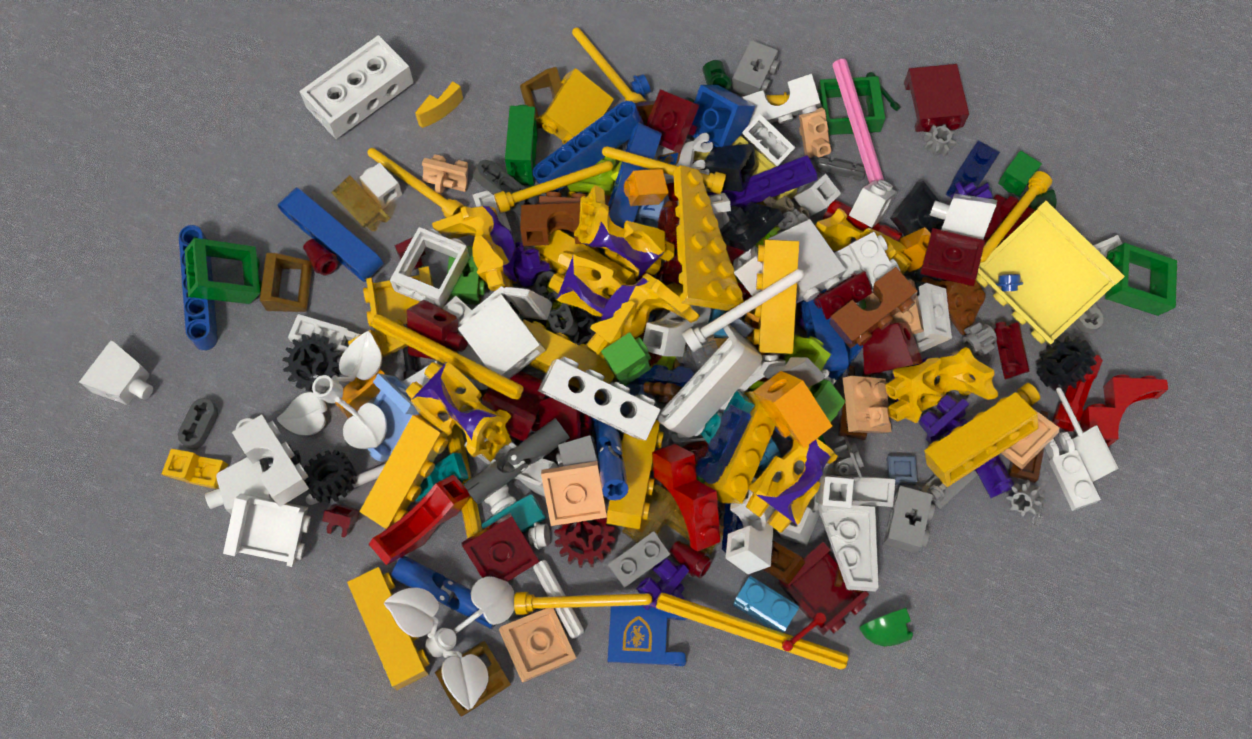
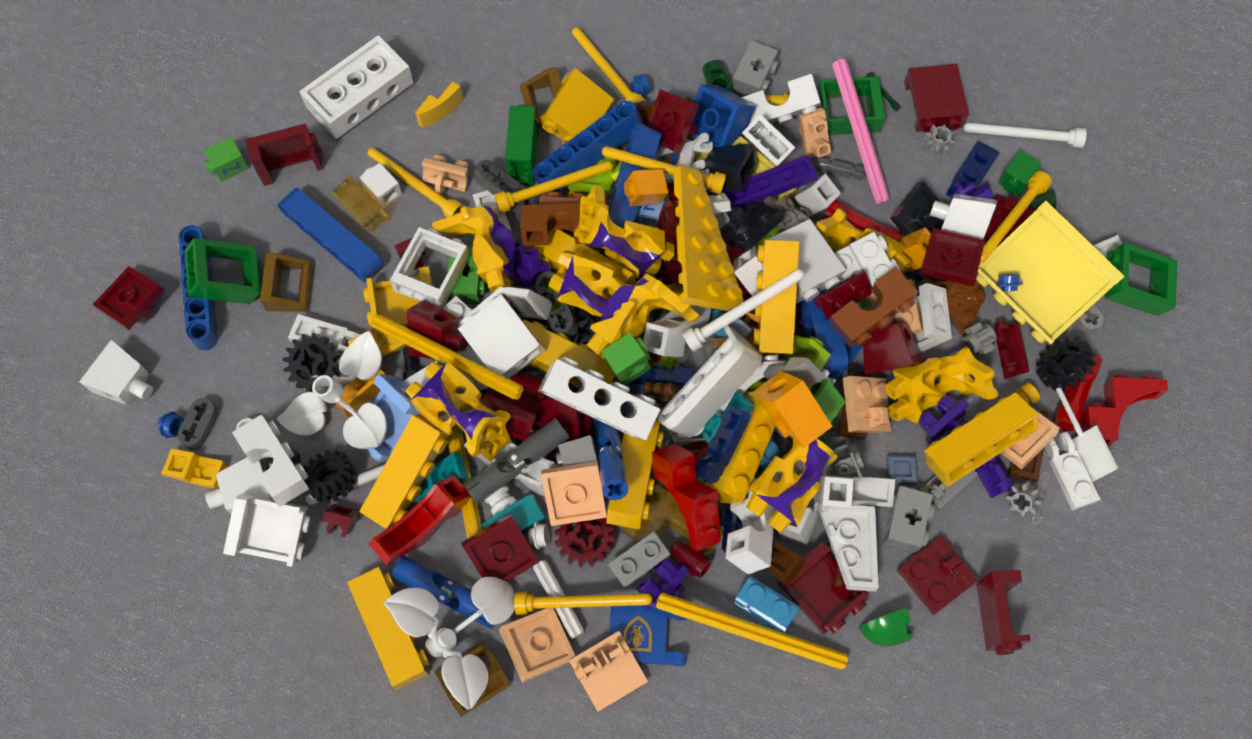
dark red cone [303,239,338,276] -> none
red hinge [782,613,826,652] -> none
white brick [849,180,897,228] -> none
none -> dark red hinge [92,266,165,330]
none -> blue plate [157,411,183,438]
none -> bright green brick [204,137,248,182]
none -> dark red panel [245,123,325,186]
none -> light nougat hinge [569,631,648,712]
none -> dark red hinge [897,535,978,615]
none -> white piece [963,122,1087,148]
none -> dark red panel [976,570,1031,655]

